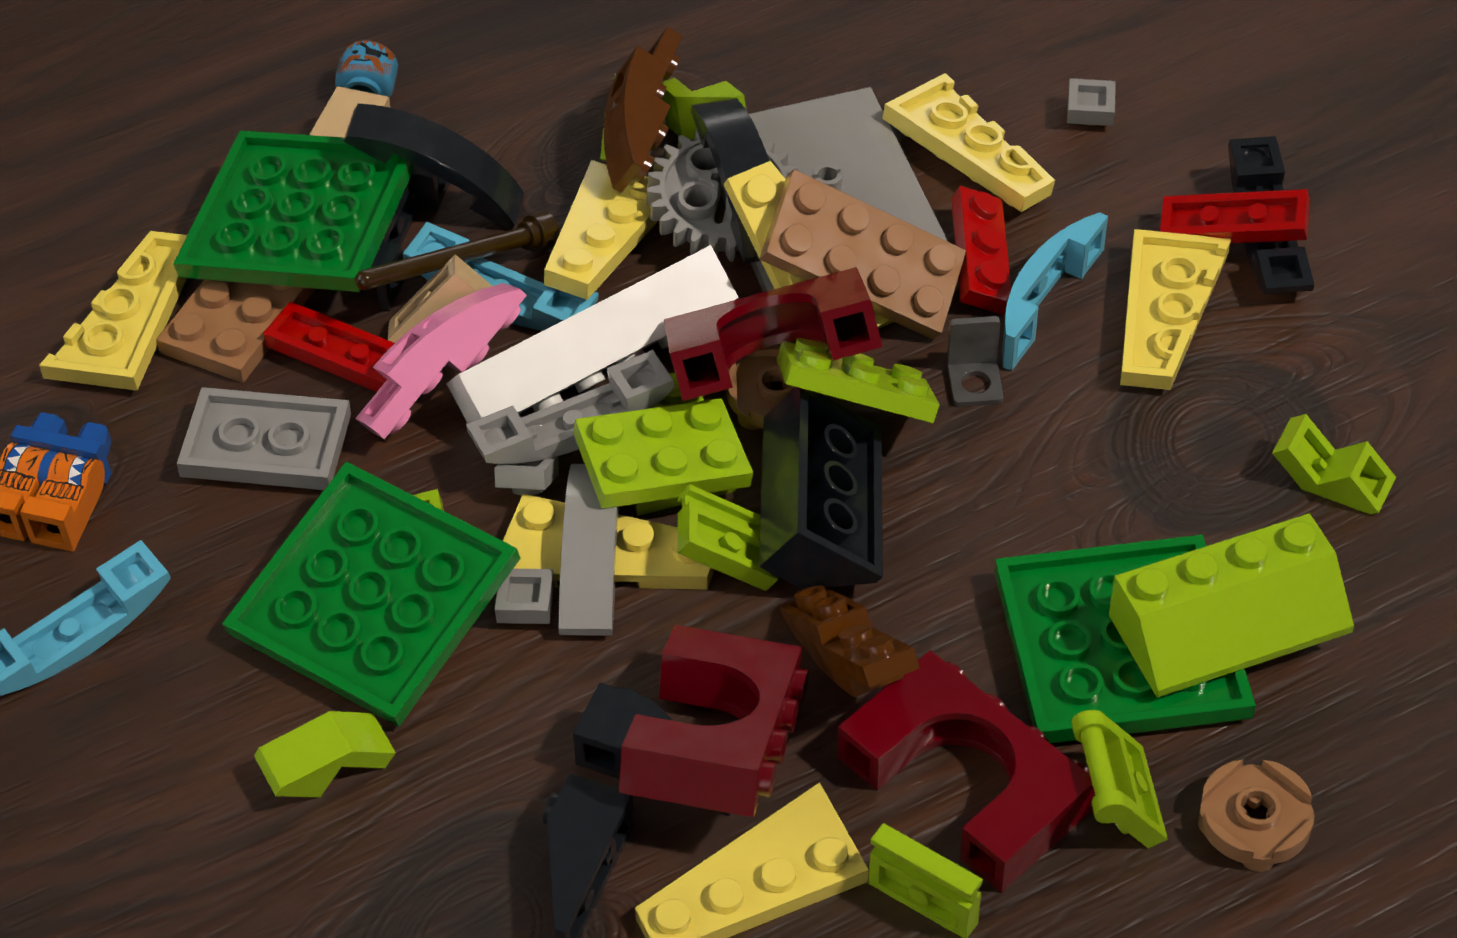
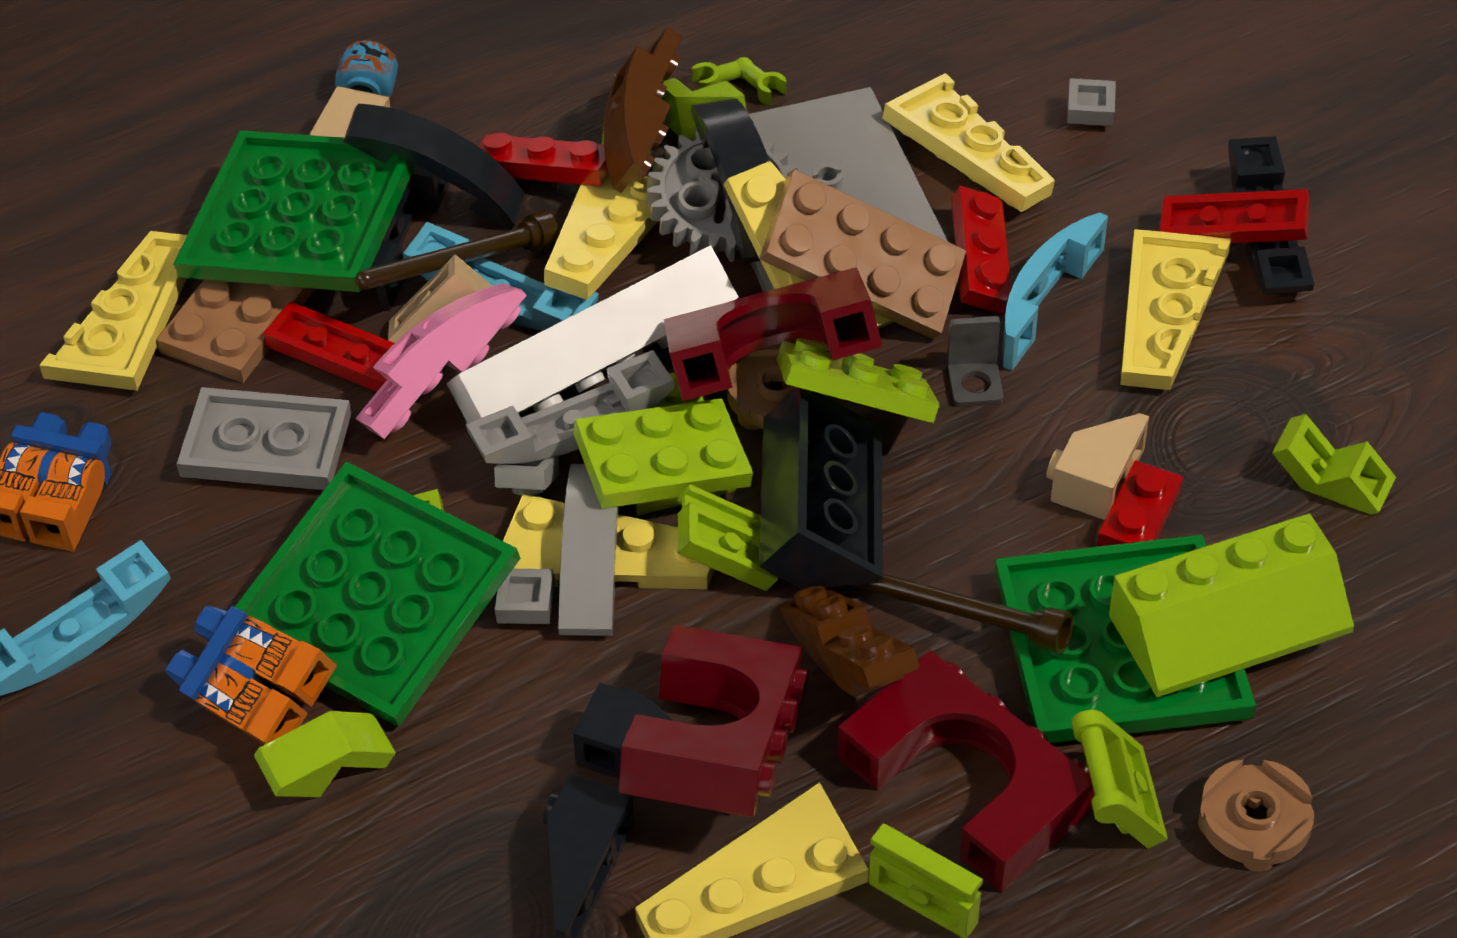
none -> hips [166,606,337,745]
none -> red plate [478,133,609,187]
none -> lime arm [691,57,787,106]
none -> dark brown piece [847,573,1073,655]
none -> tan slope [1046,413,1149,520]
none -> red plate [1097,460,1184,547]

